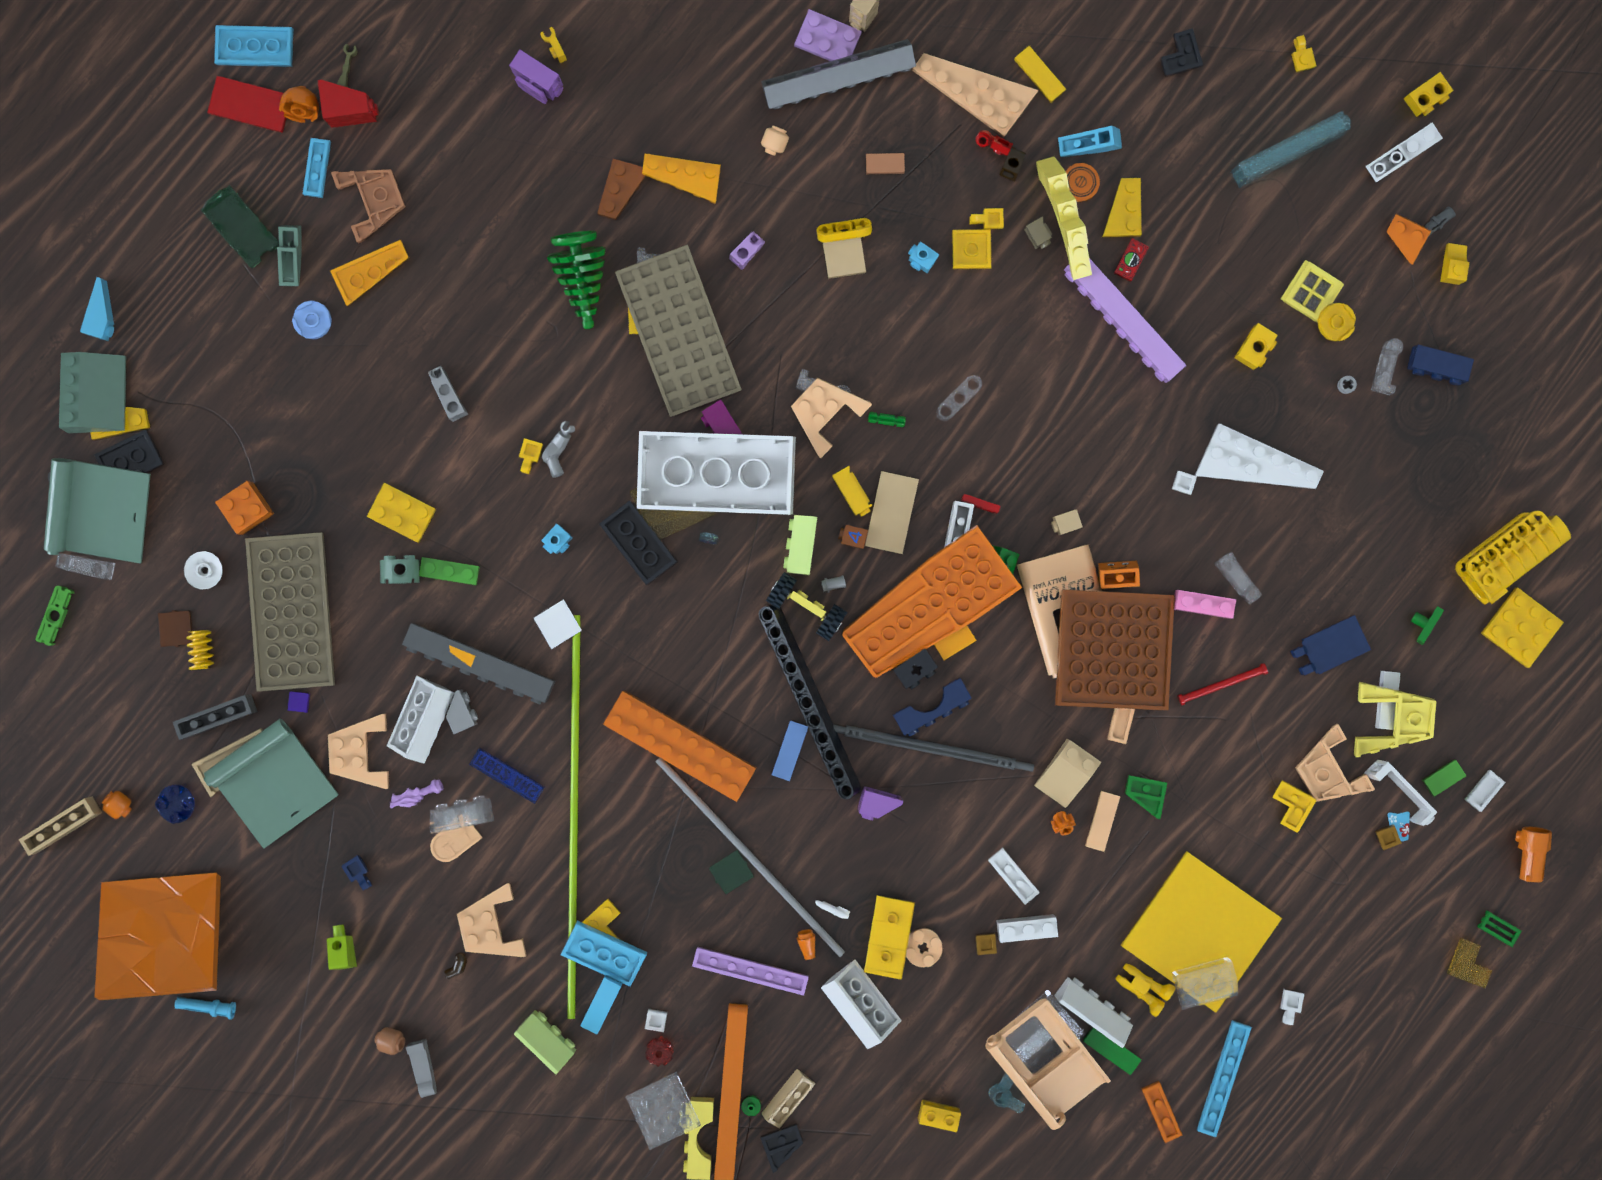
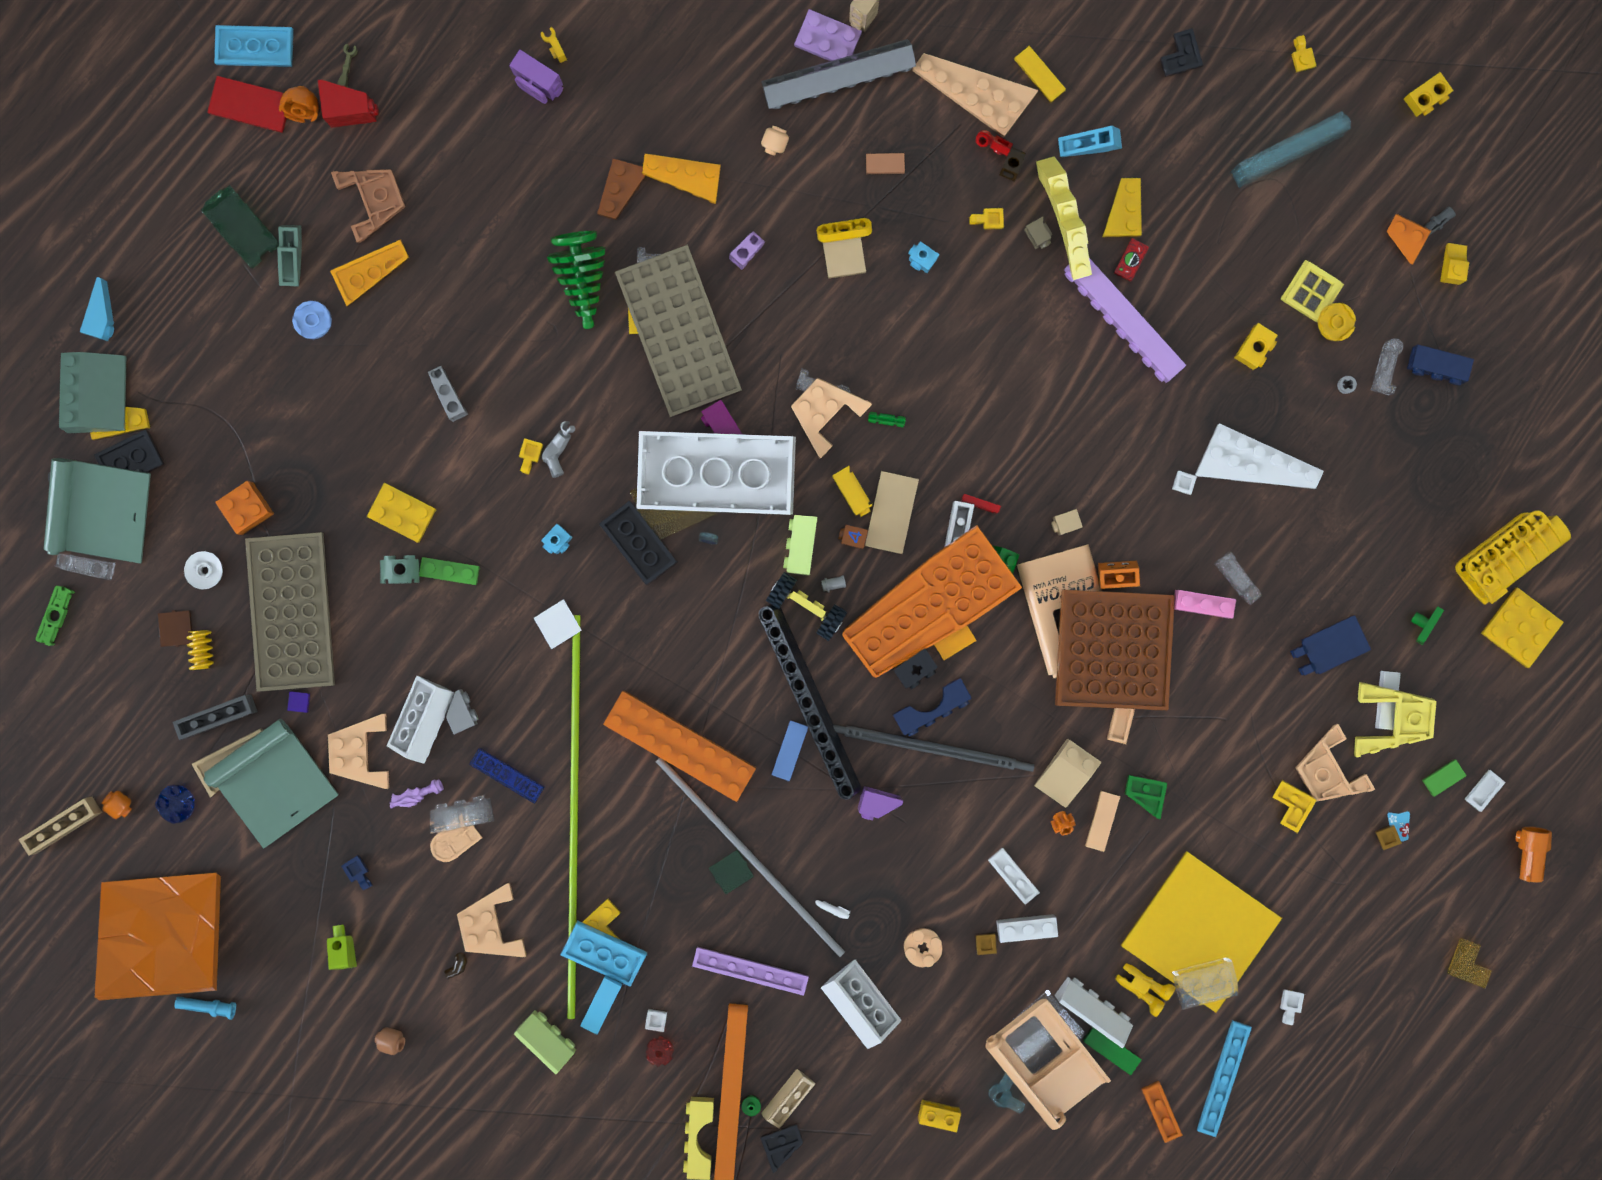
medium azure tile [303,138,331,198] -> none
dark grey brick [402,623,555,705] -> none
light grey leg [406,1039,437,1098] -> none
clear plate [625,1072,701,1150] -> none
orange cone [796,929,816,960] -> none
yellow container [864,895,915,979] -> none
clear beam [936,375,982,421] -> none
yellow tile [952,229,991,269] -> none
orange tile [1066,163,1100,202] -> none
red bar [1177,663,1268,706] -> none
white panel [1364,760,1437,826] -> none
white slope [1366,123,1443,182] -> none
green tile [1477,910,1522,947] -> none

